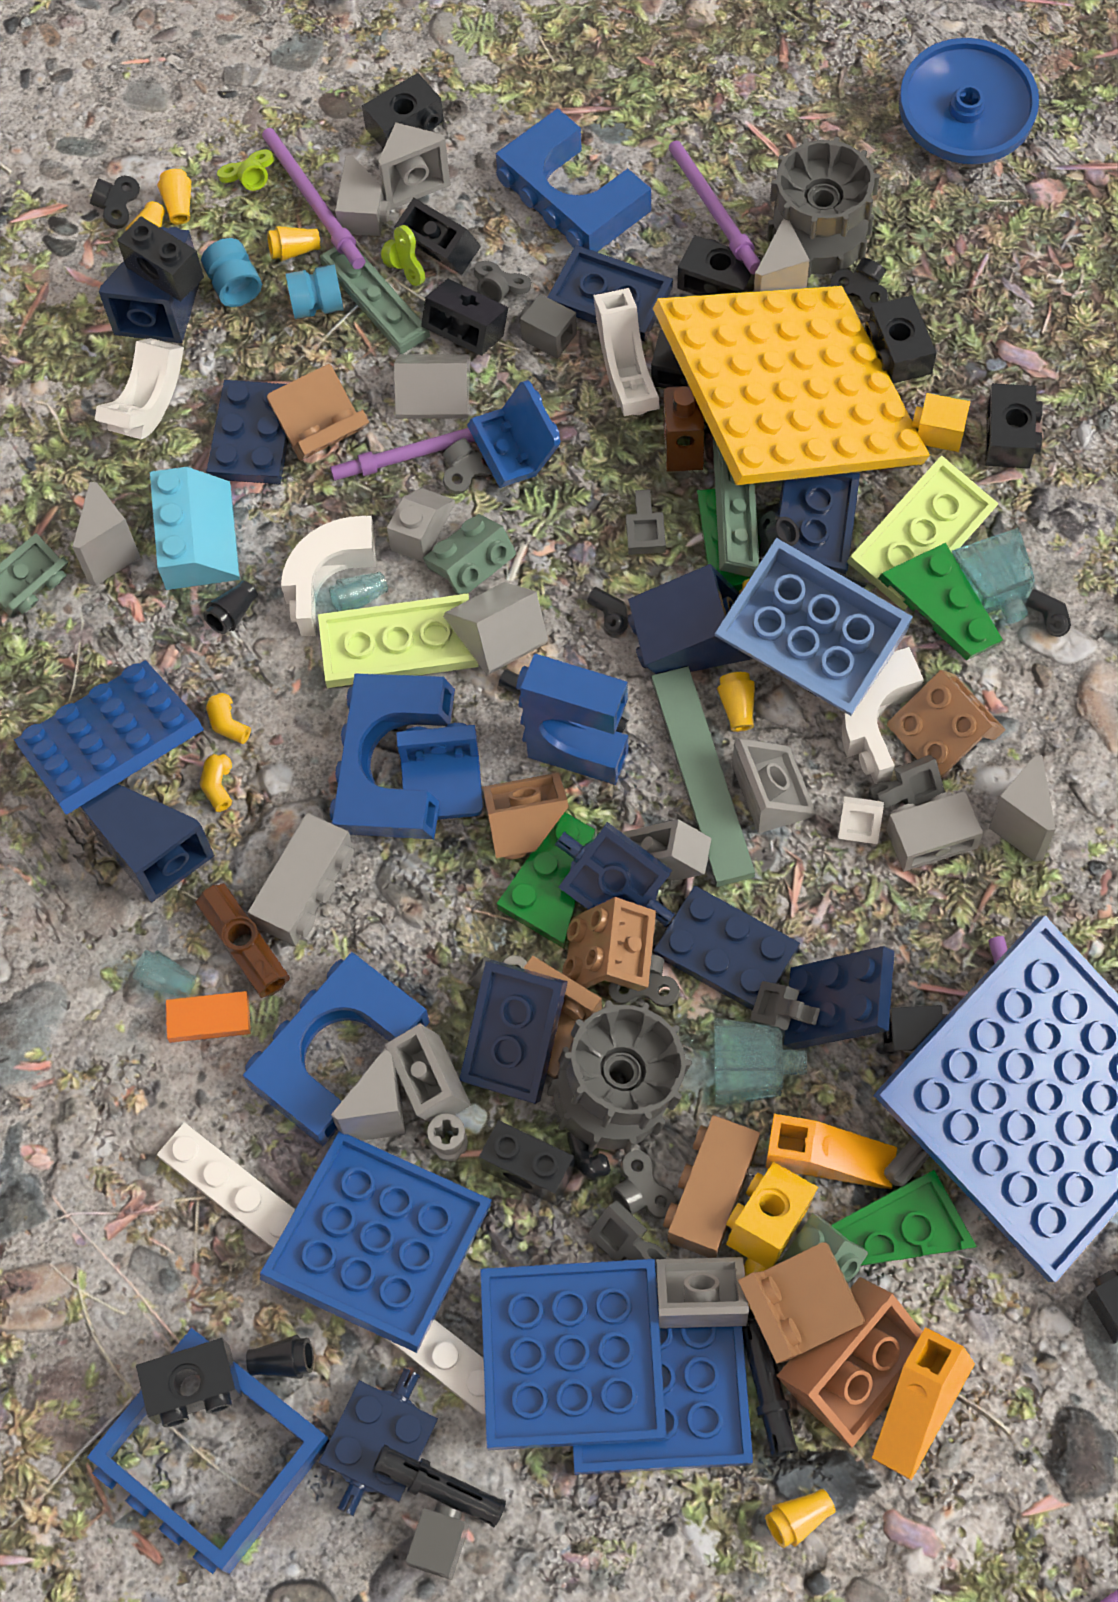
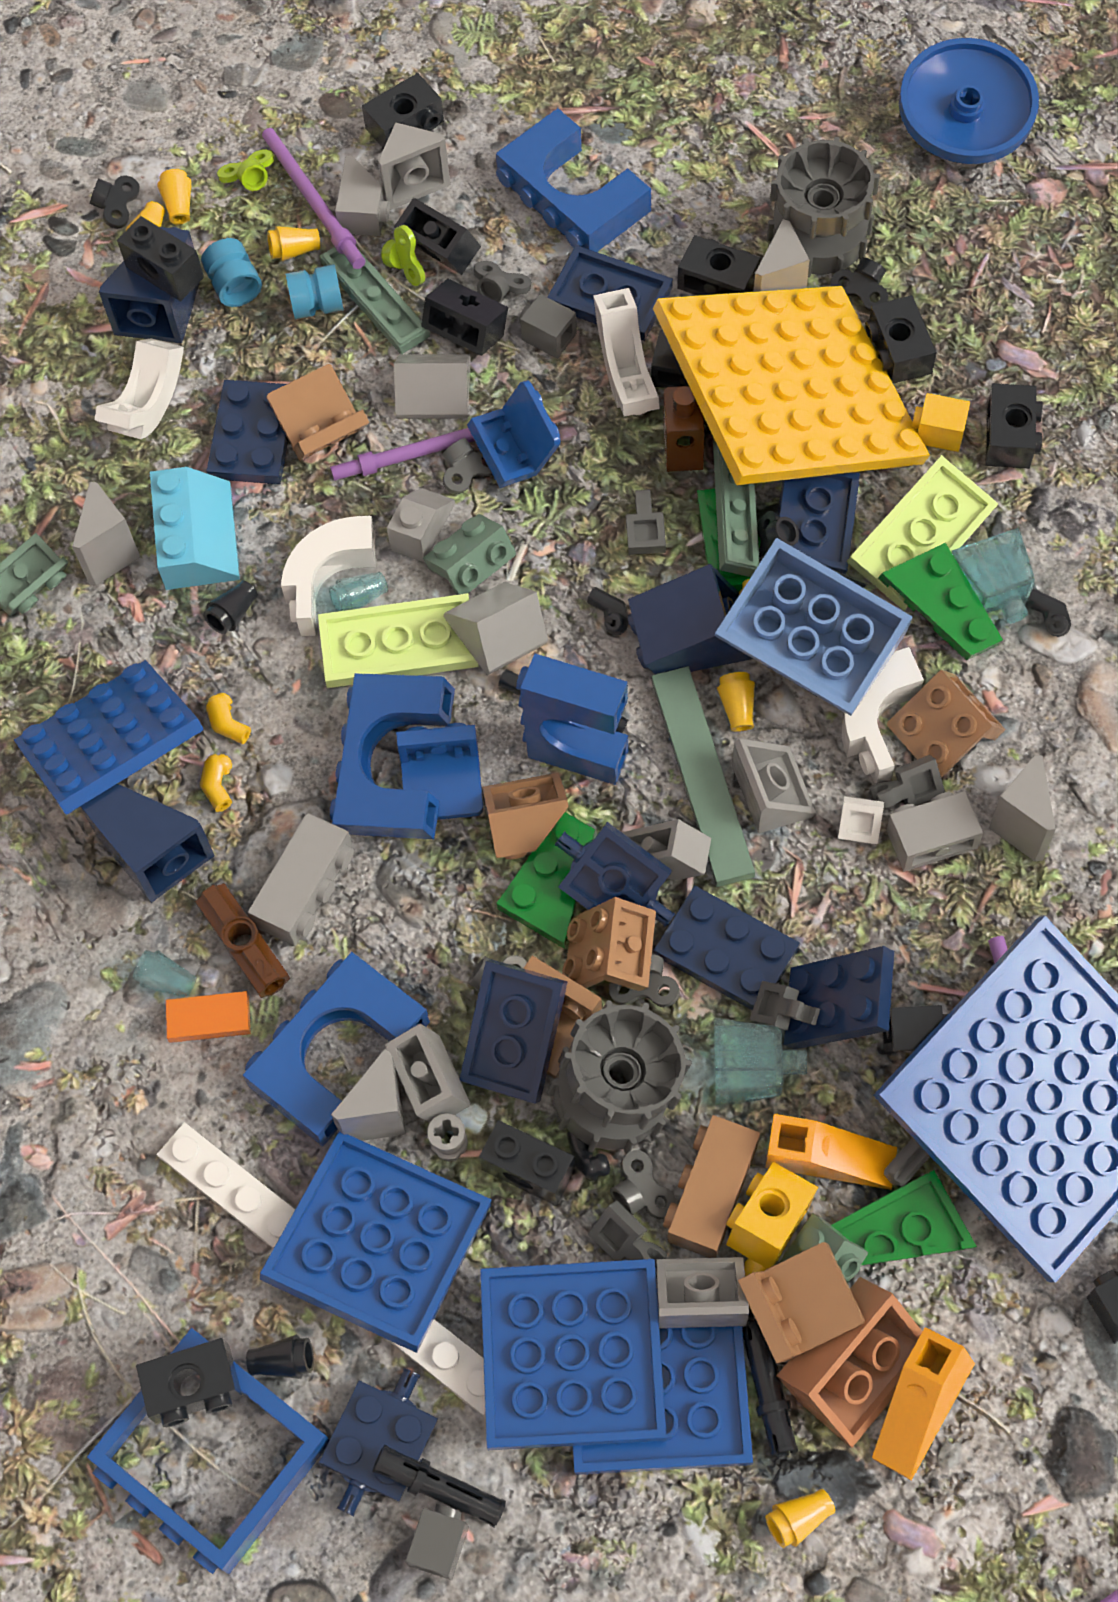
medium lavender bar [669,140,761,274] -> none

